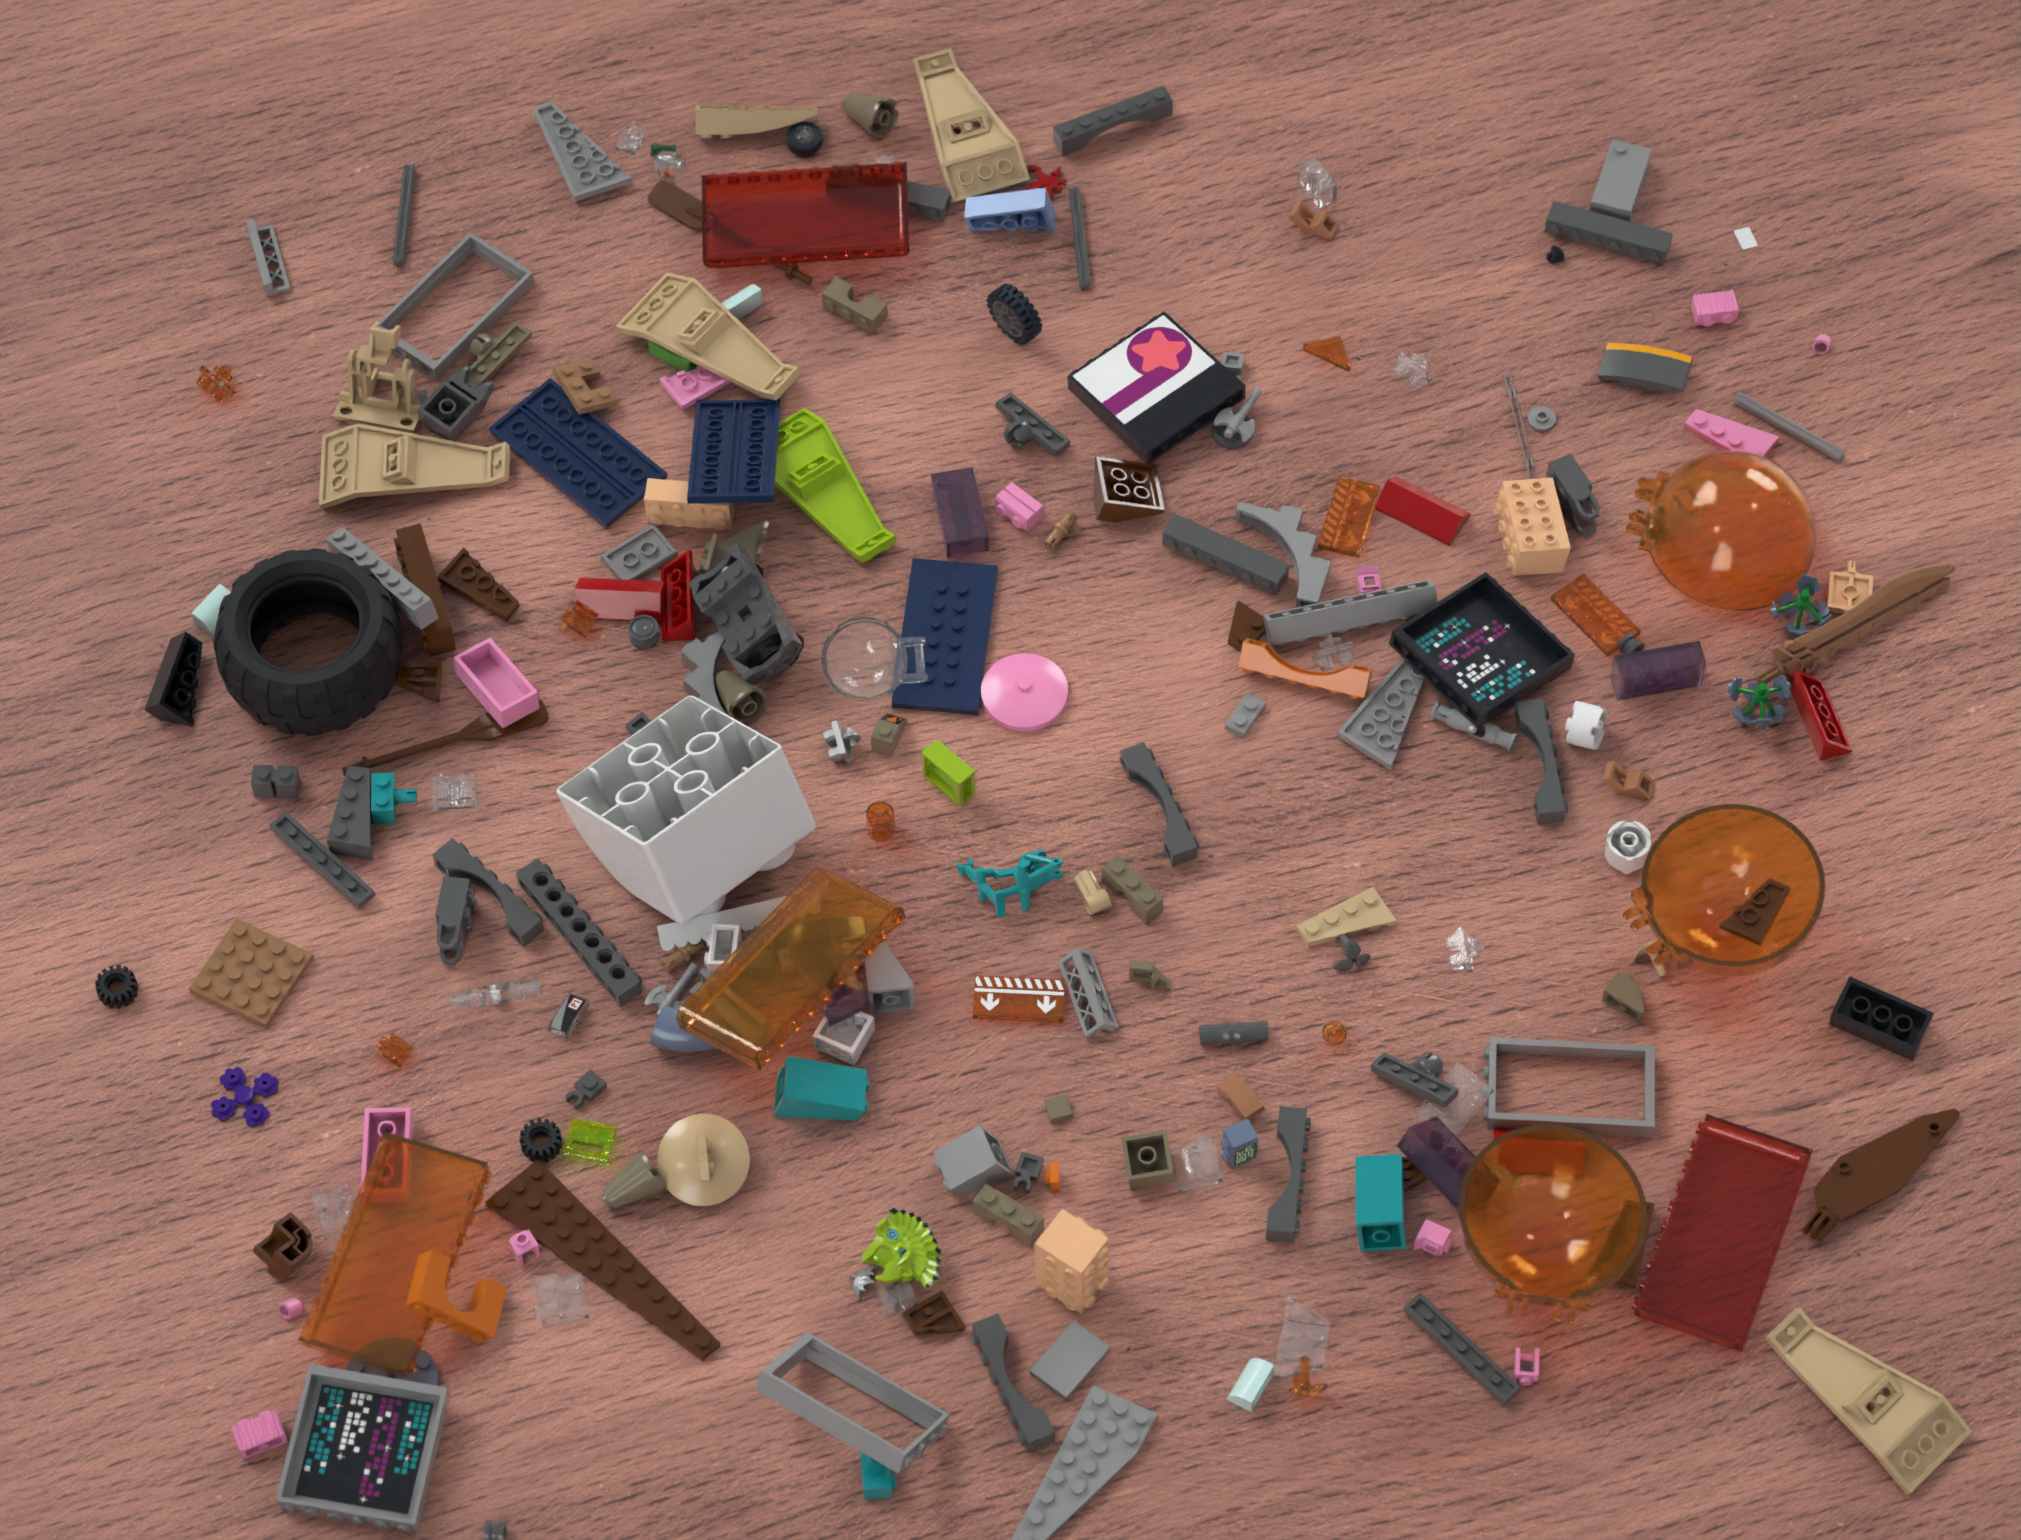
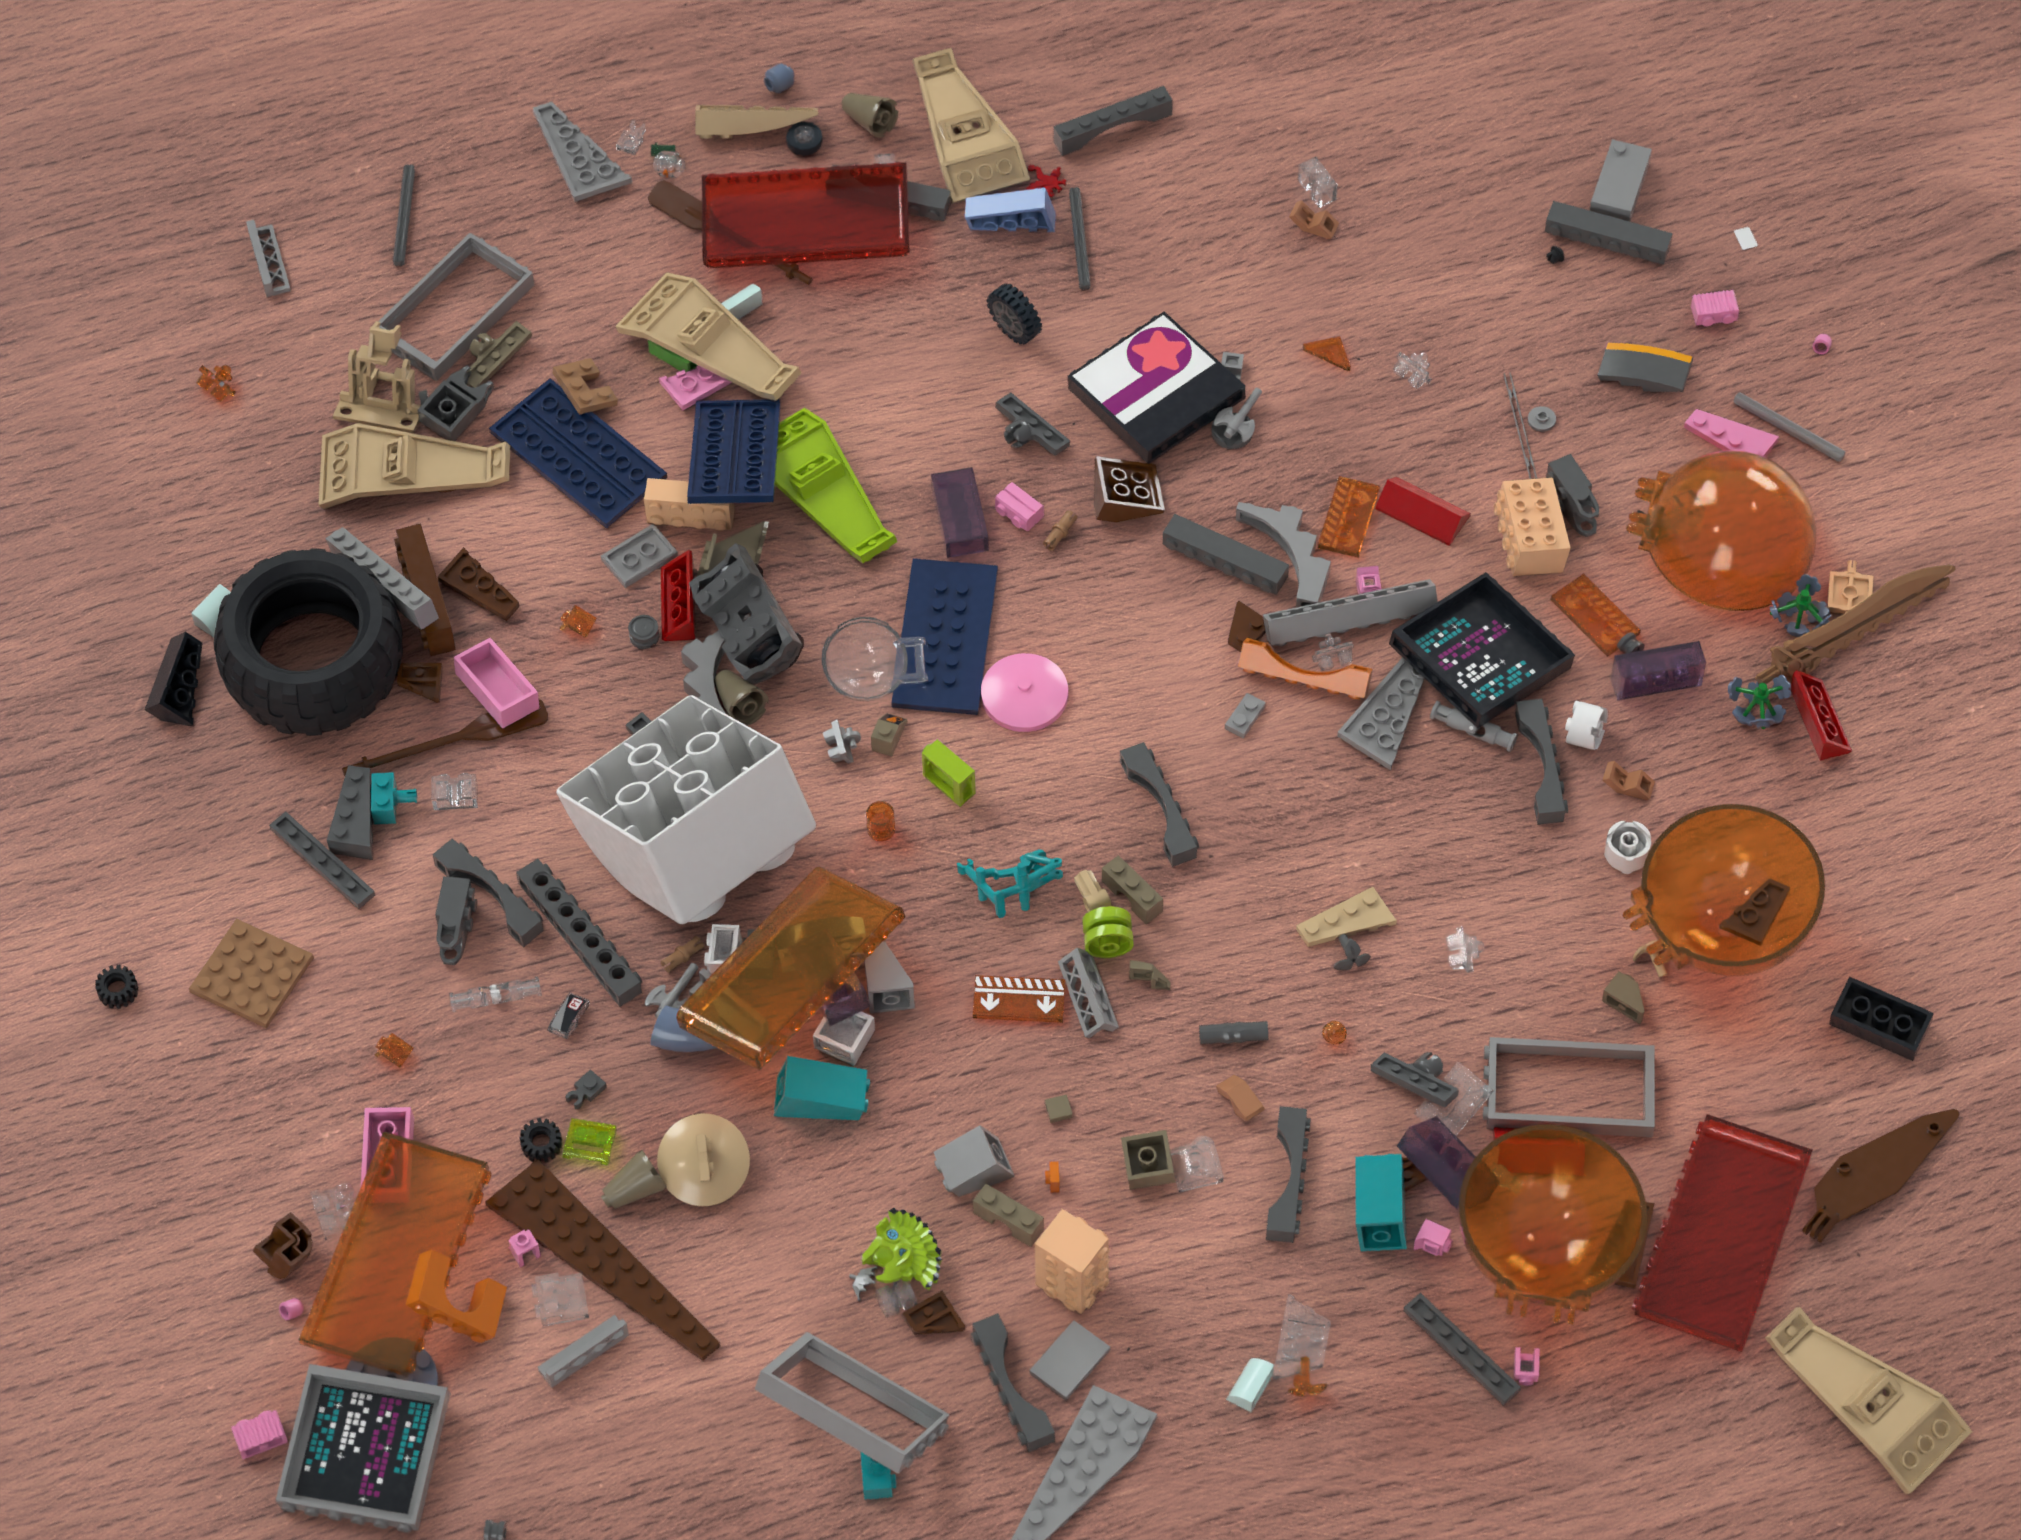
dark purple plant [211,1067,278,1127] -> none
dark grey piece [251,765,301,799] -> none
slope [575,578,666,623] -> none
white sticker [657,889,822,951] -> none
dark tan arch [822,277,888,333] -> none
dark grey plate [1014,1152,1044,1194] -> none
sand blue brick [1220,1118,1258,1169] -> none
none -> light grey fence [538,1315,629,1388]
none -> sand blue head [764,63,795,93]
none -> lime wheel [1082,906,1134,958]

